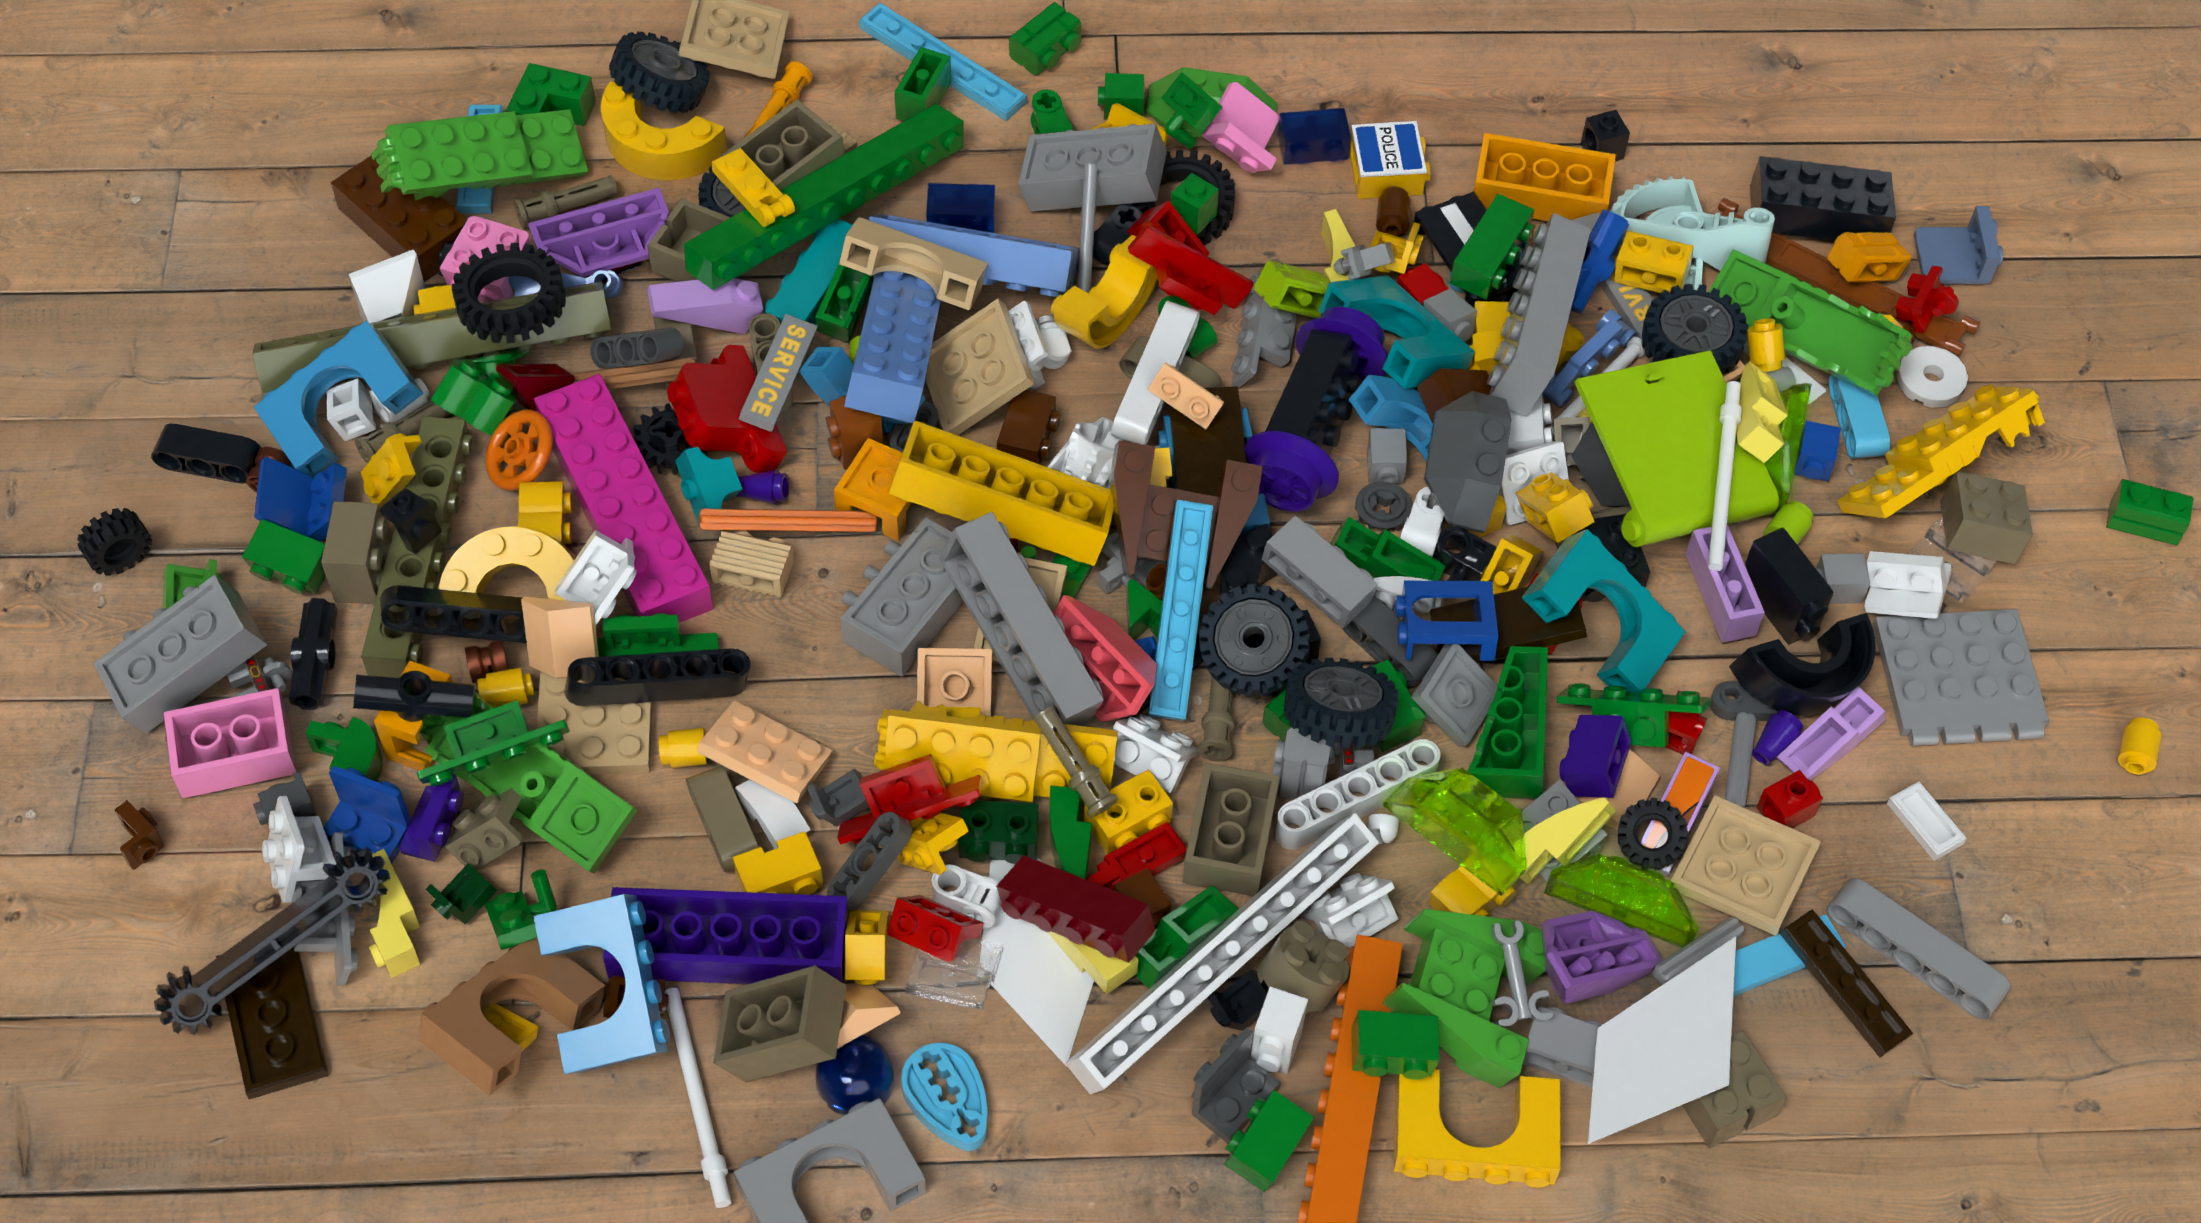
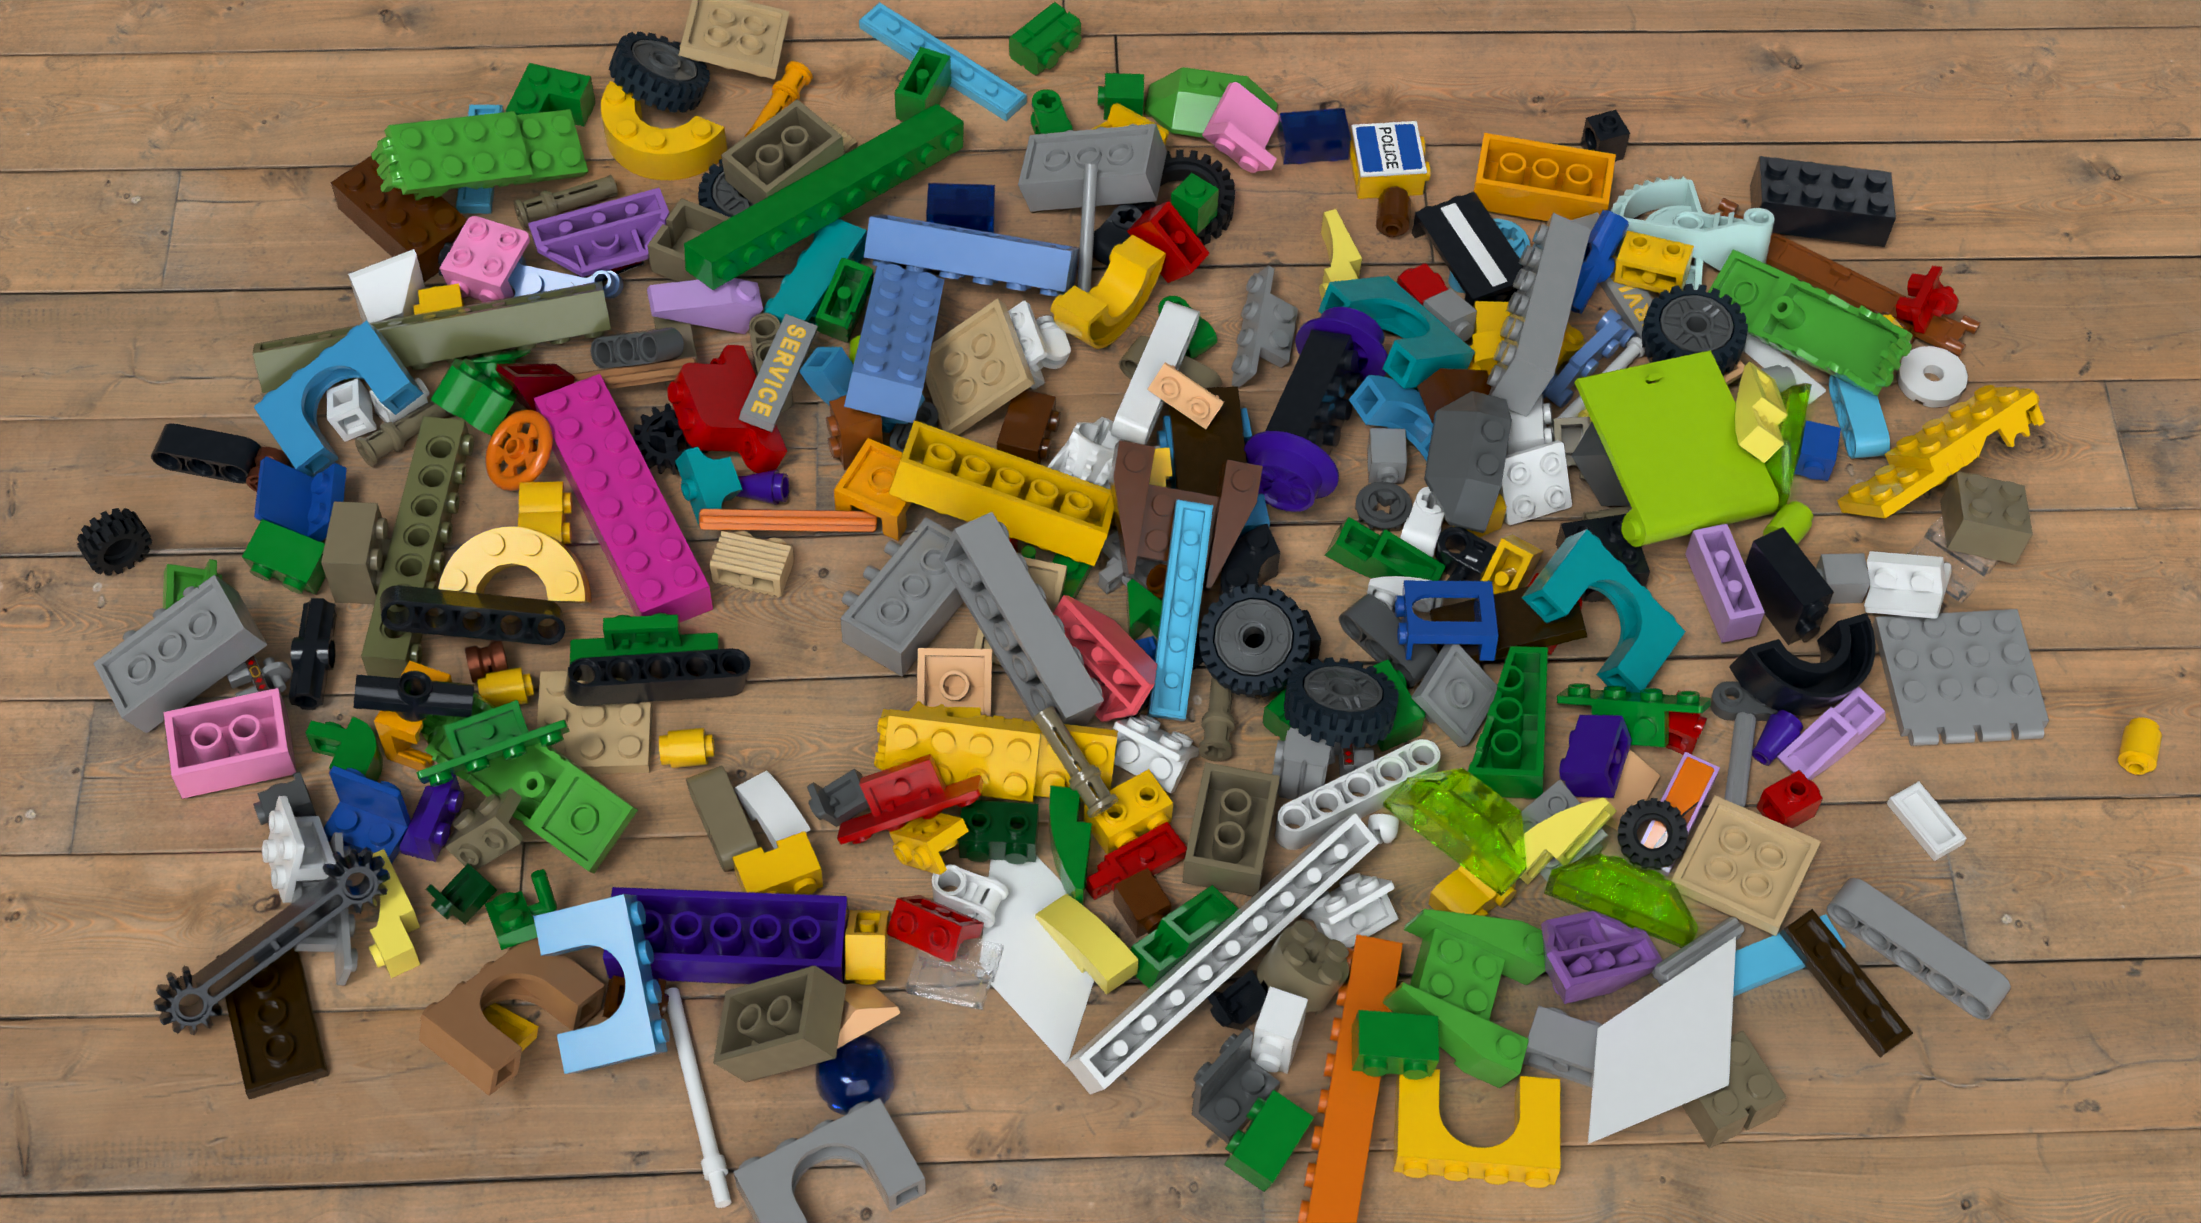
reddish brown bracket [115,800,164,870] -> none
yellow bracket [360,433,422,509] -> none
black bracket [379,489,442,554] -> none
black tyre [452,243,566,343] -> none
light nougat slope [521,596,599,678] -> none
white bracket [556,530,637,626] -> none
light nougat plate [697,700,833,803] -> none
yellow plate [712,148,795,227] -> none
dark grey beam [827,812,912,912] -> none
tan arch [839,217,988,310] -> none
medium azure piece [901,1043,988,1151] -> none
dark red brick [996,855,1155,963] -> none
red bracket [1128,225,1254,316] -> none
green plate [1161,72,1222,149] -> none
lime brick [1254,260,1329,318] -> none
light grey brick [1261,515,1378,629] -> none
light grey piece [1334,242,1396,280] -> none
yellow bracket [1370,222,1424,274] -> none
green brick [1450,193,1535,300] -> none
light grey bar [1491,920,1553,1028] -> none
yellow brick [1515,472,1594,543] -> none
white bar [1708,381,1742,571] -> none
yellow brick [1747,318,1785,372] -> none
light orange brick [1828,232,1911,282] -> none
sand blue bracket [1914,206,2003,284] -> none
green brick [2106,479,2194,546] -> none

